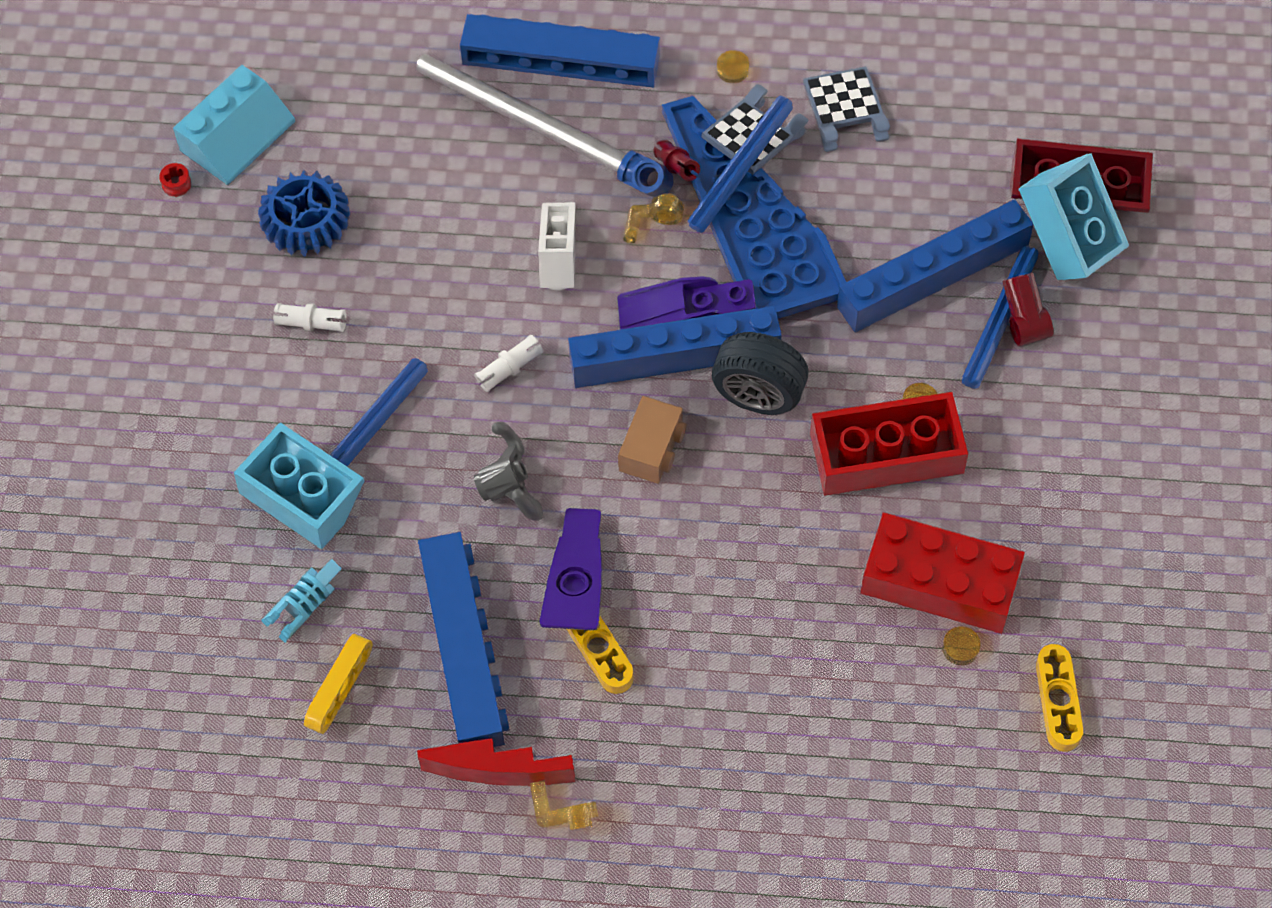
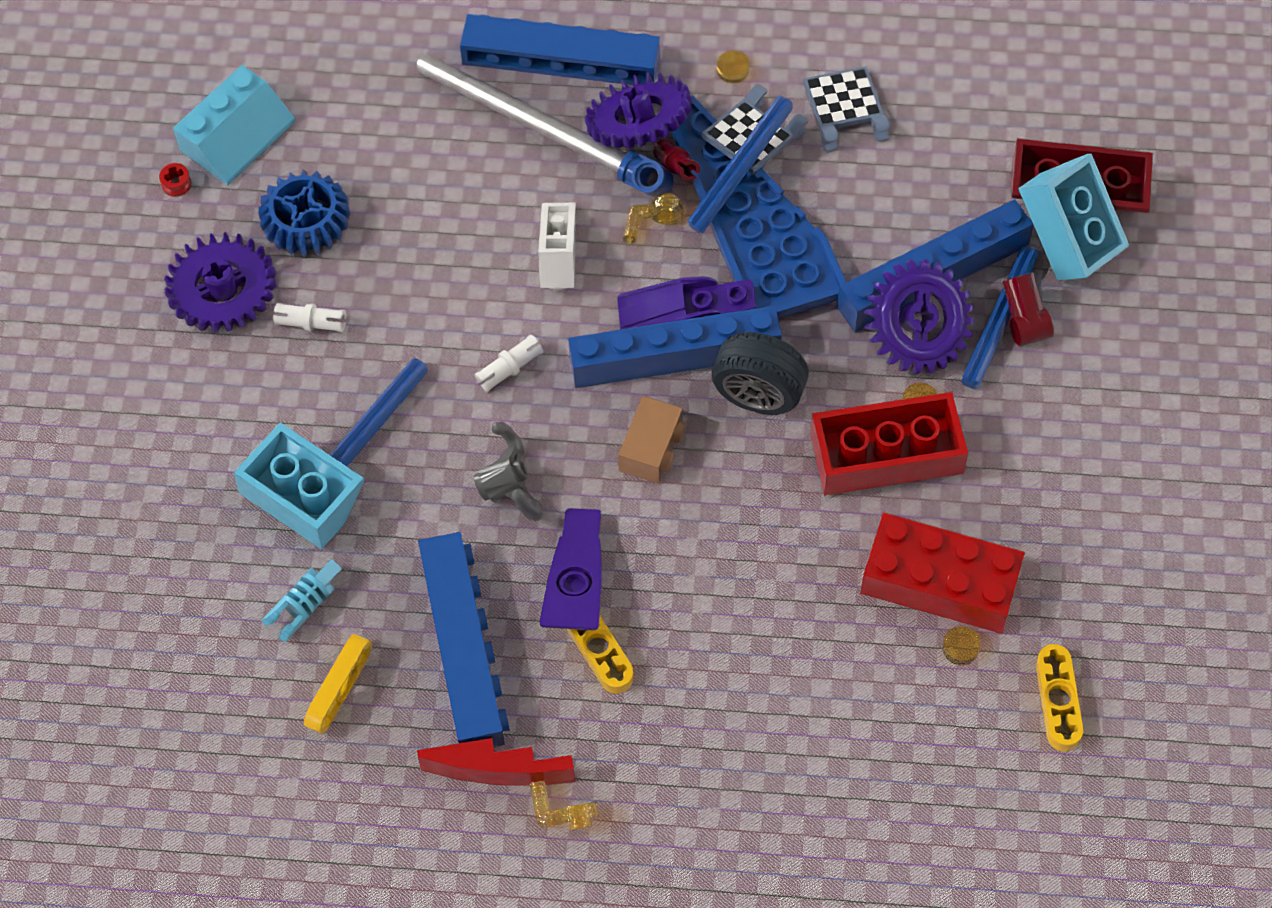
none -> dark purple gear [164,231,277,333]
none -> dark purple gear [585,72,693,149]
none -> dark purple gear [864,259,975,374]

